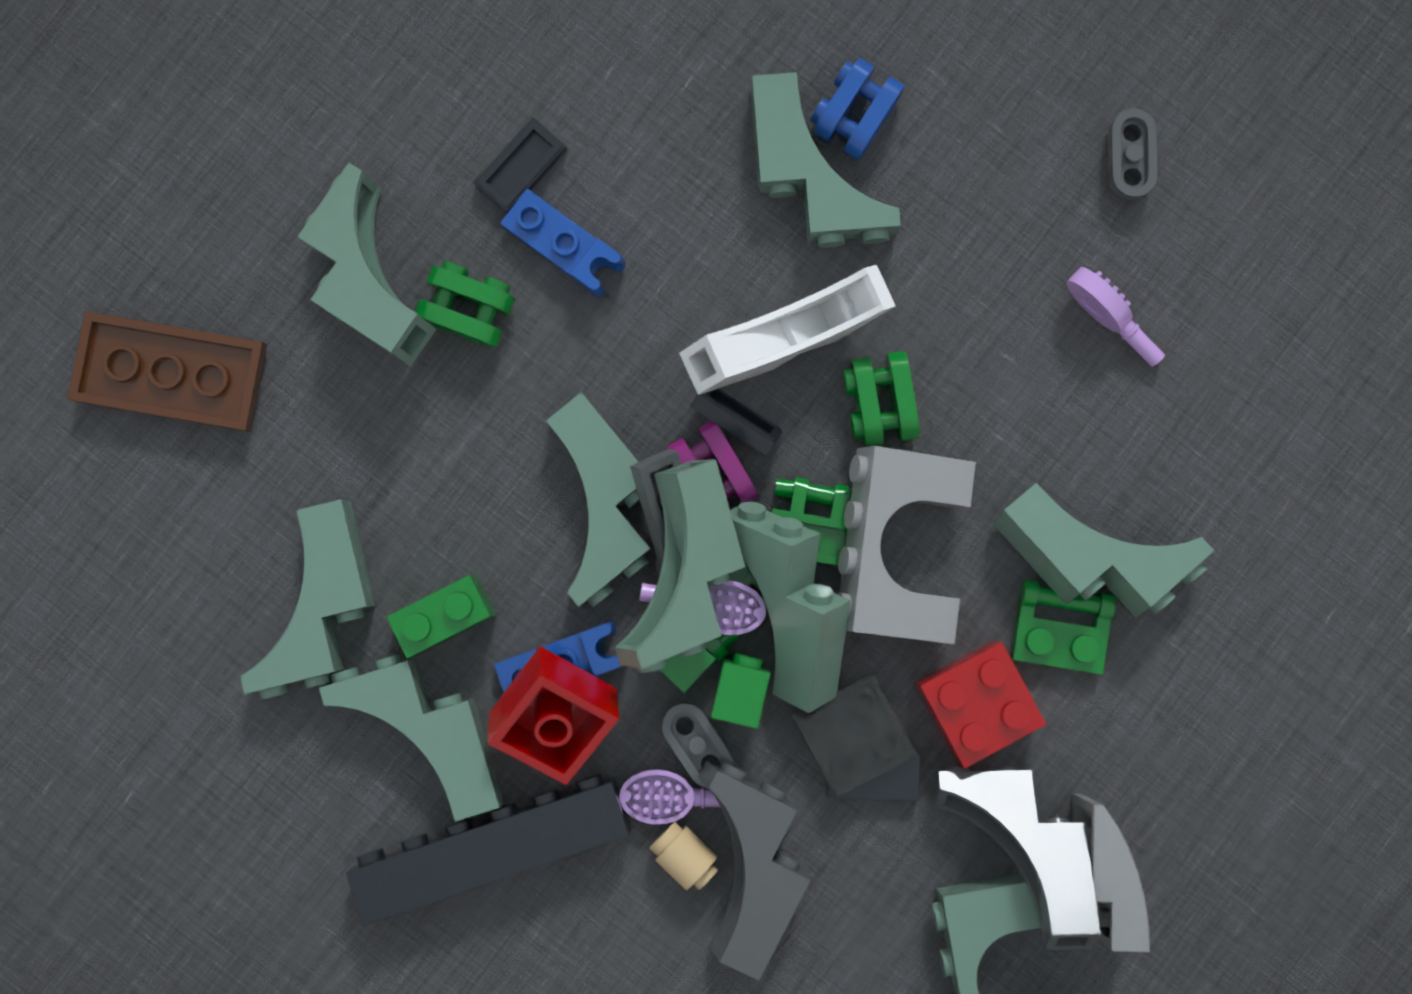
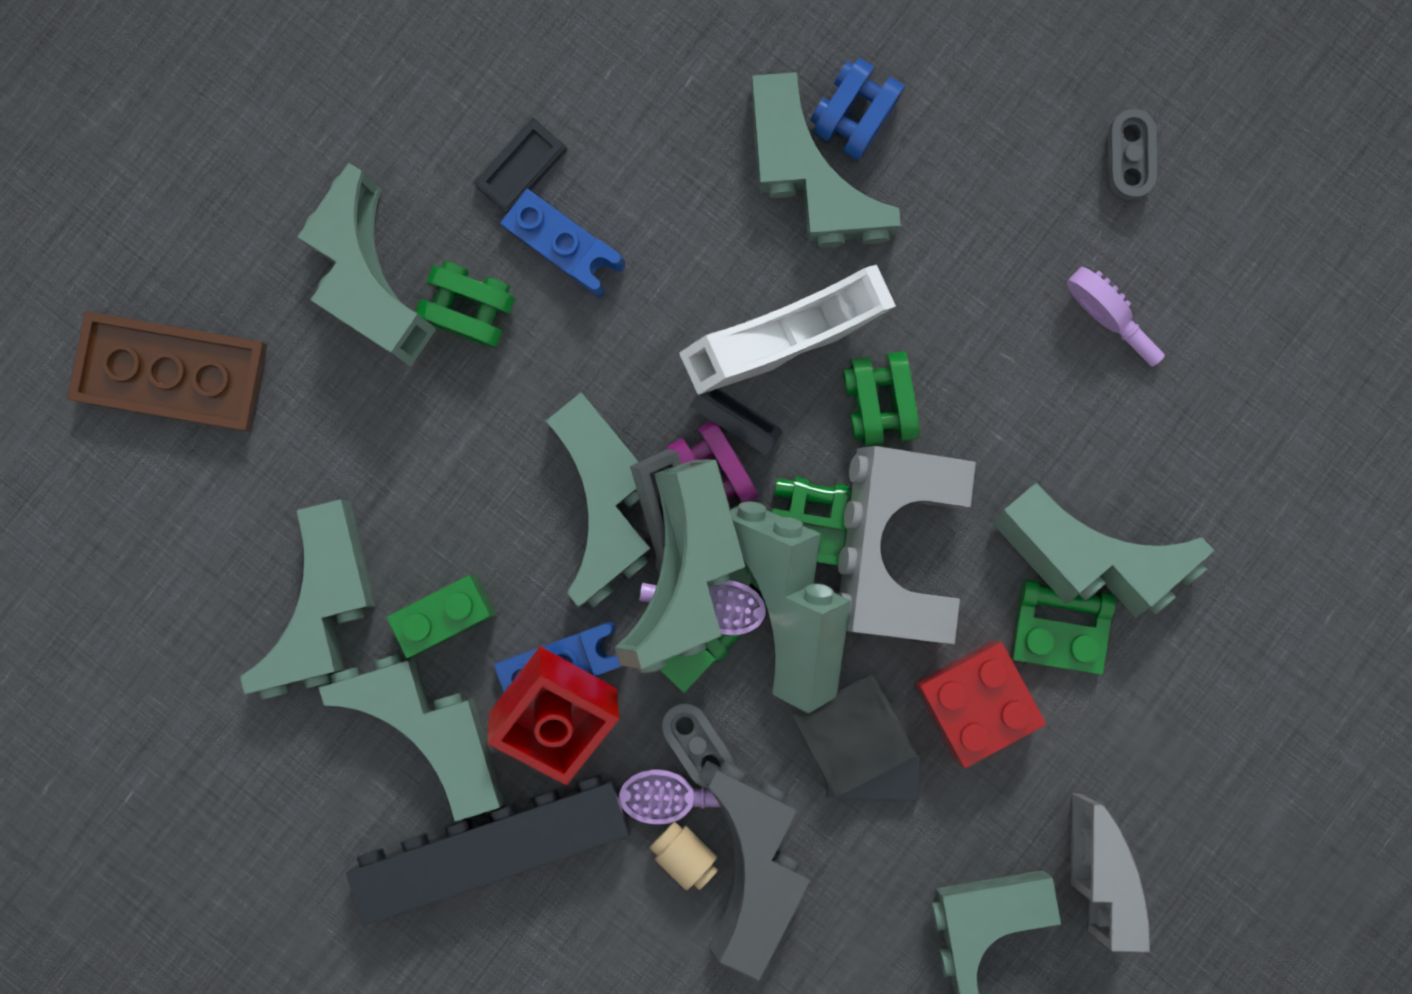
green brick [711,652,770,729] -> none
arch [933,766,1101,950] -> none

